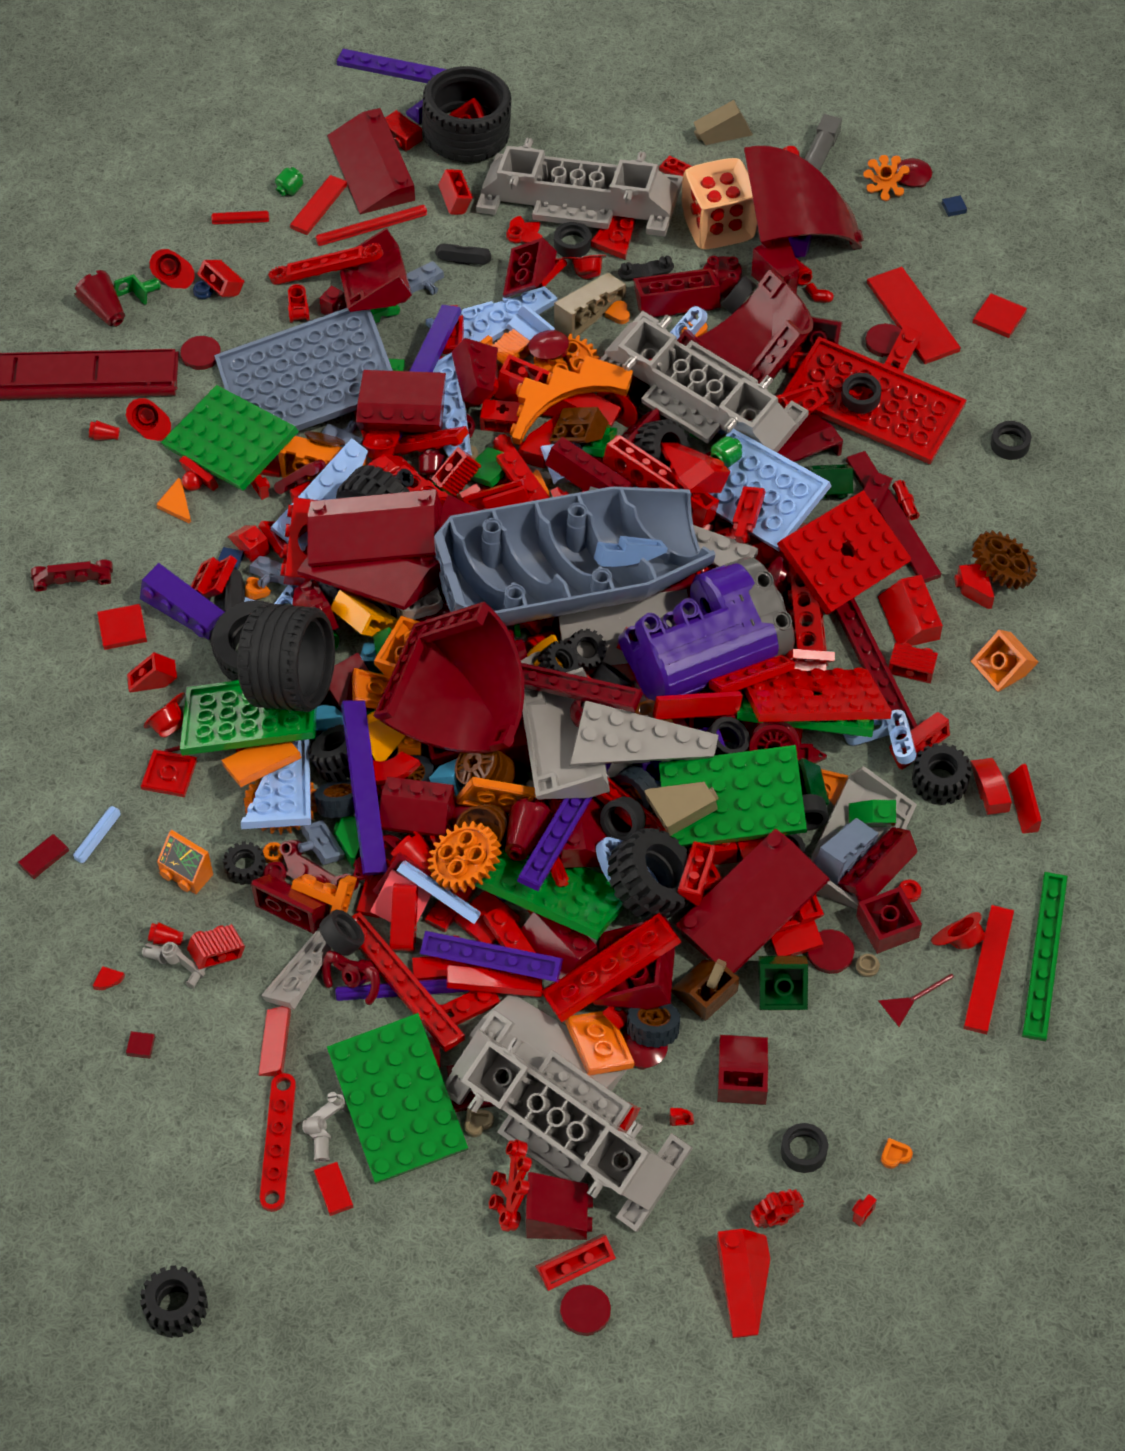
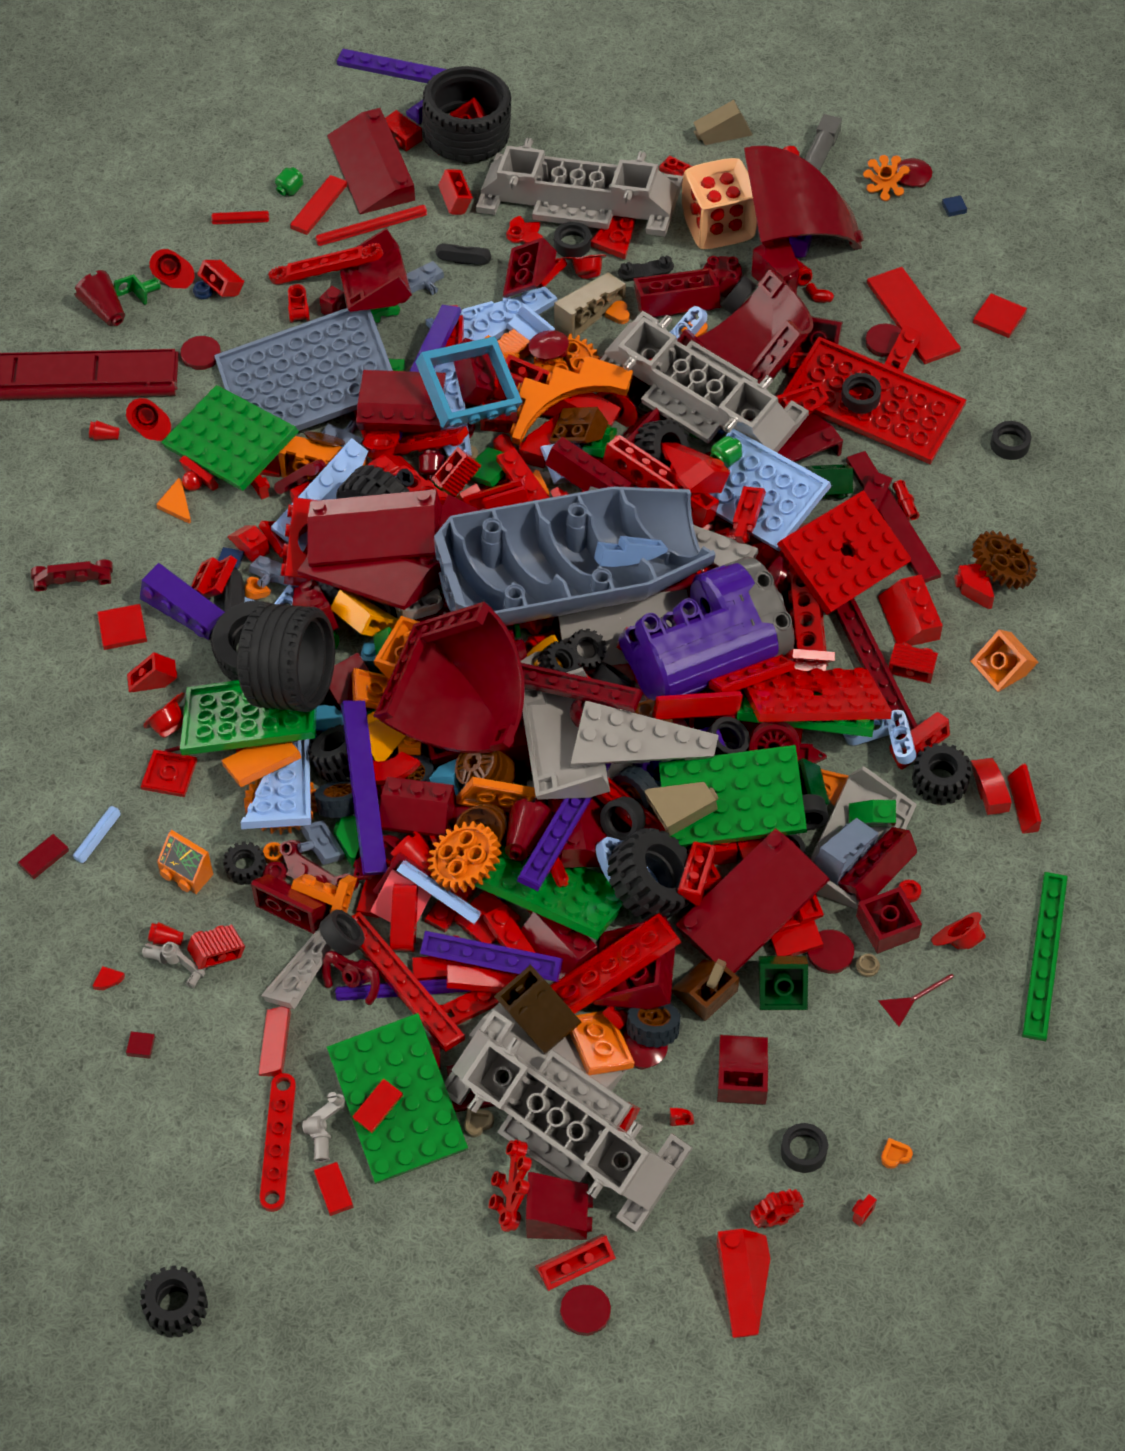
red tile [963,905,1014,1035] -> none
none -> red tile [352,1078,403,1133]
none -> dark azure window [415,336,522,429]
none -> dark brown slope [494,964,582,1055]

